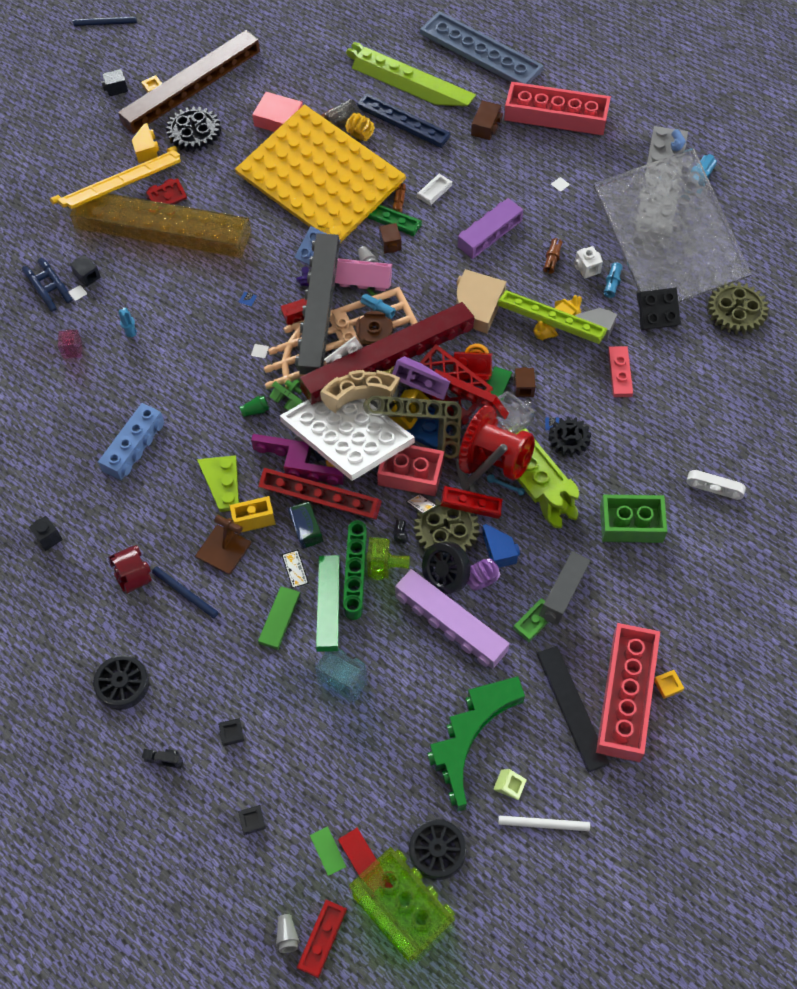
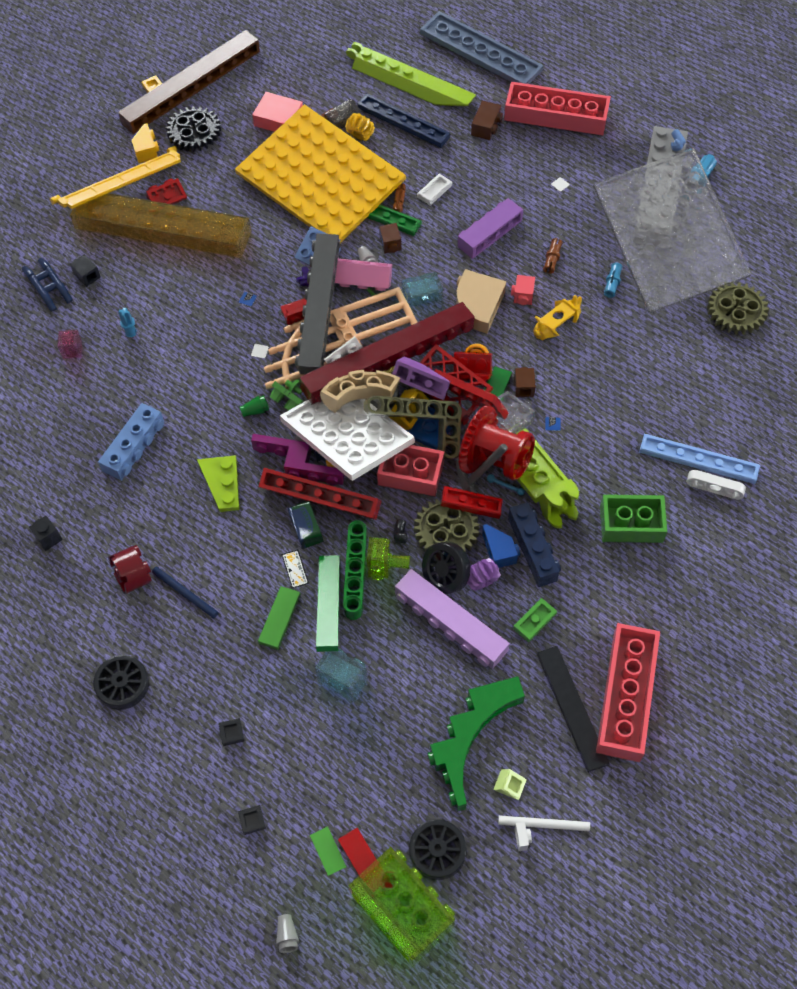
white sticker [69,285,87,301] -> none
dark blue bar [73,16,137,26] -> none
black brick [101,69,128,97] -> none
black plate [142,749,183,769] -> none
reddish brown plate [195,514,251,575] -> none
yellow brick [229,496,276,534] -> none
red tile [296,900,347,979] -> none
reddish brown plate [355,311,393,345] -> none
dark azure axle [360,294,396,319] -> none
sticker [406,494,437,514] -> none
lime tile [497,290,607,344] -> none
dark grey brick [539,551,591,625] -> none
black gear [548,416,591,457] -> none
white brick [574,246,603,279] -> none
light grey slope [576,308,617,341] -> none
coral plate [608,346,633,397] -> none
black brick [636,287,681,330] -> none
yellow plate [654,670,684,699] -> none
none -> clear light blue brick [401,272,443,307]
none -> dark blue brick [508,502,561,588]
none -> coral brick [511,275,535,305]
none -> white plate [514,822,532,851]
none -> light blue tile [639,434,760,484]

